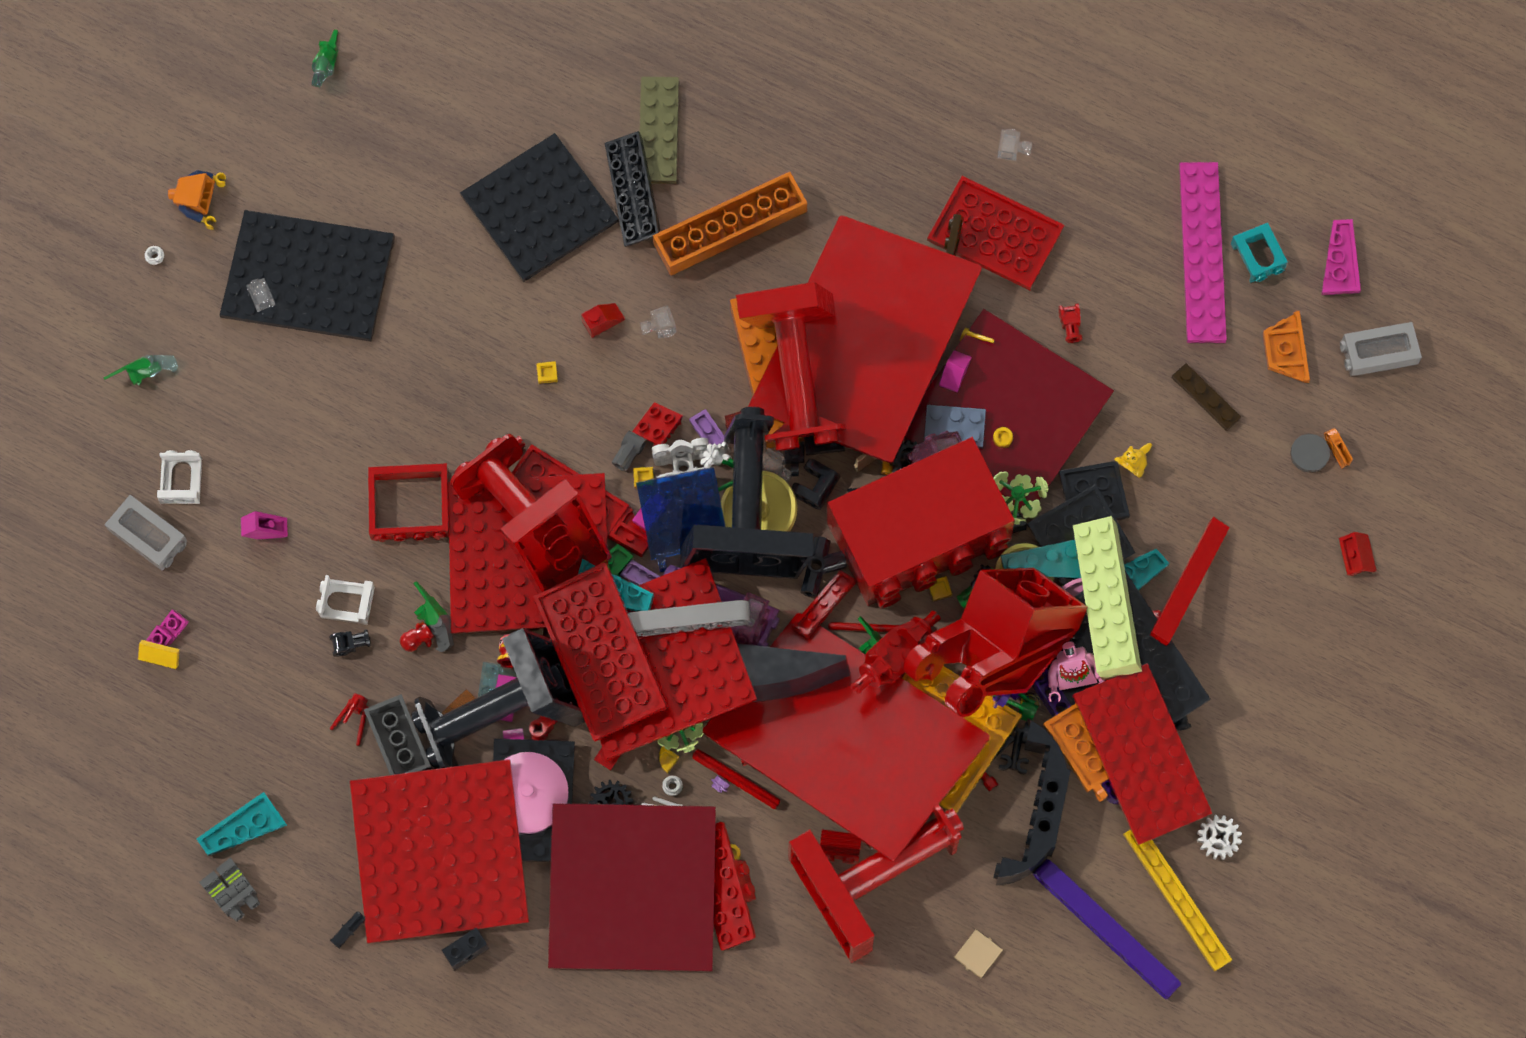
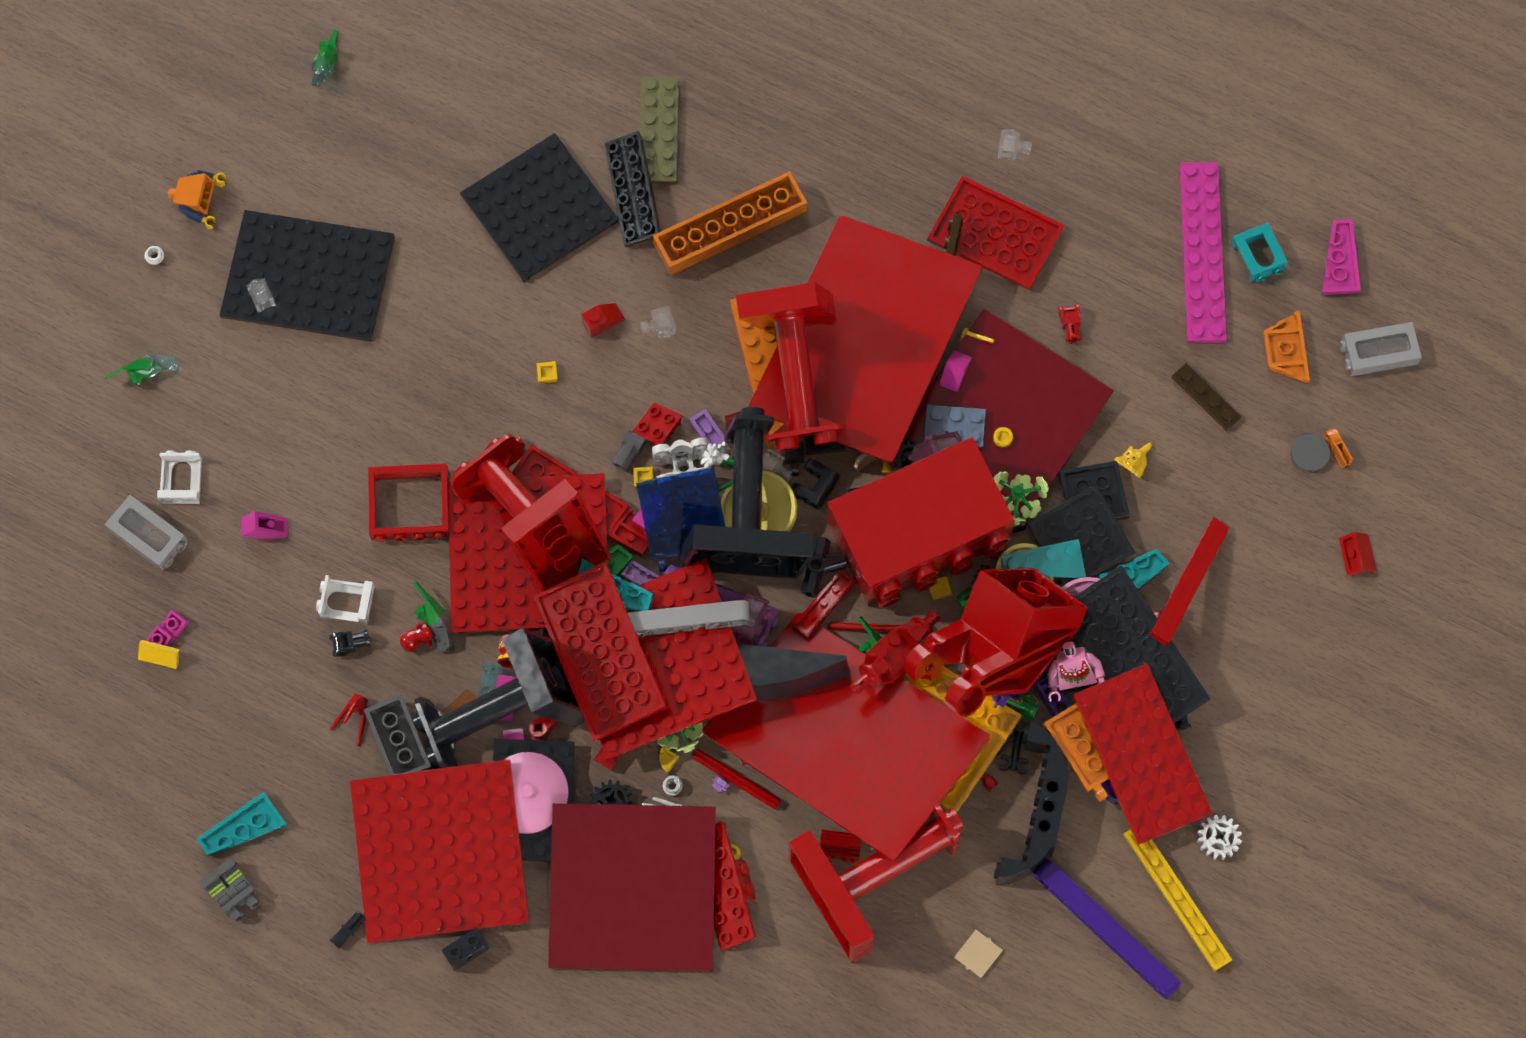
yellowish green brick [1073,516,1142,680] -> none

